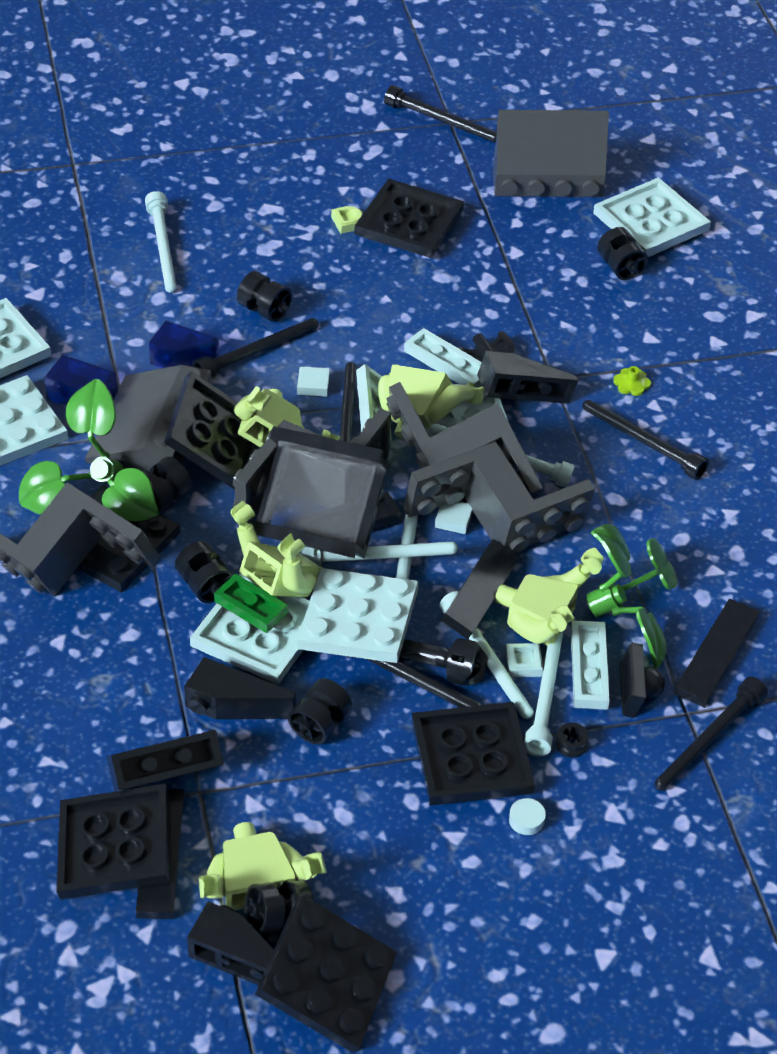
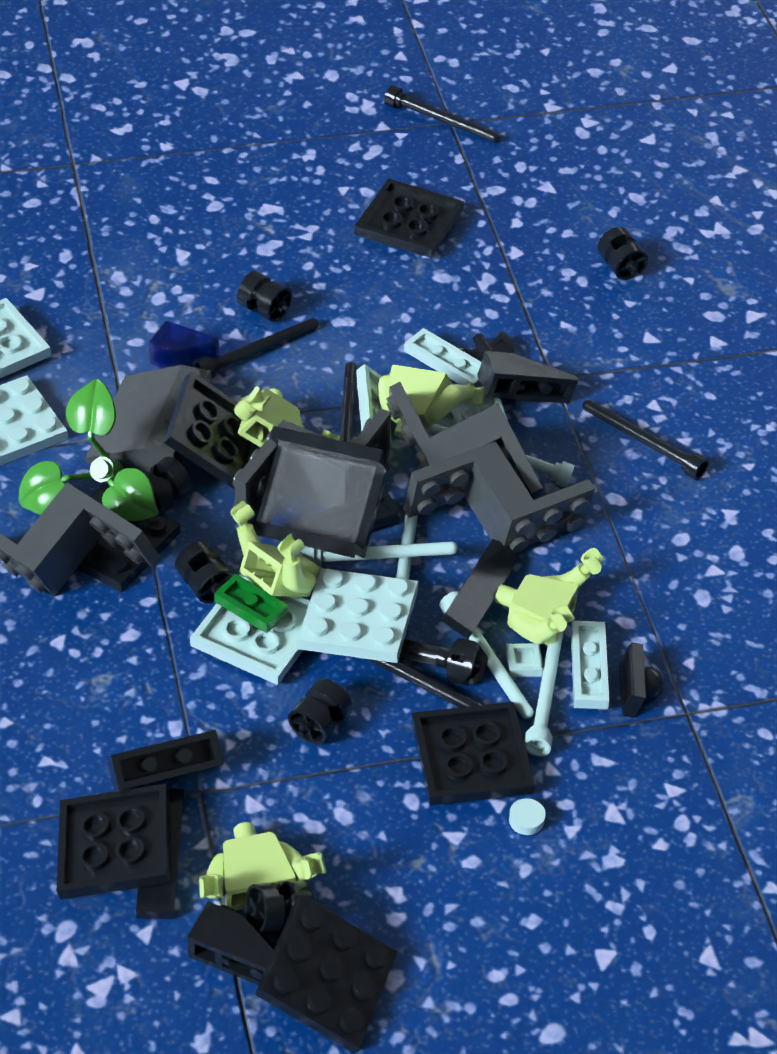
clear blue brick [45,355,118,406] -> none
light aqua piece [145,191,177,293] -> none
black slope [184,657,296,719] -> none
light aqua tile [297,367,329,397] -> none
yellowish green tile [331,206,363,234] -> none
light aqua tile [435,501,473,534] -> none
dark grey slope [493,110,609,197] -> none
black bush [556,722,589,758] -> none
bright green plant [587,524,678,668] -> none
light aqua plate [593,177,711,257] -> none
lime plant [613,366,651,396] -> none
black piece [655,676,768,791] -> none
black tile [674,598,760,708] -> none

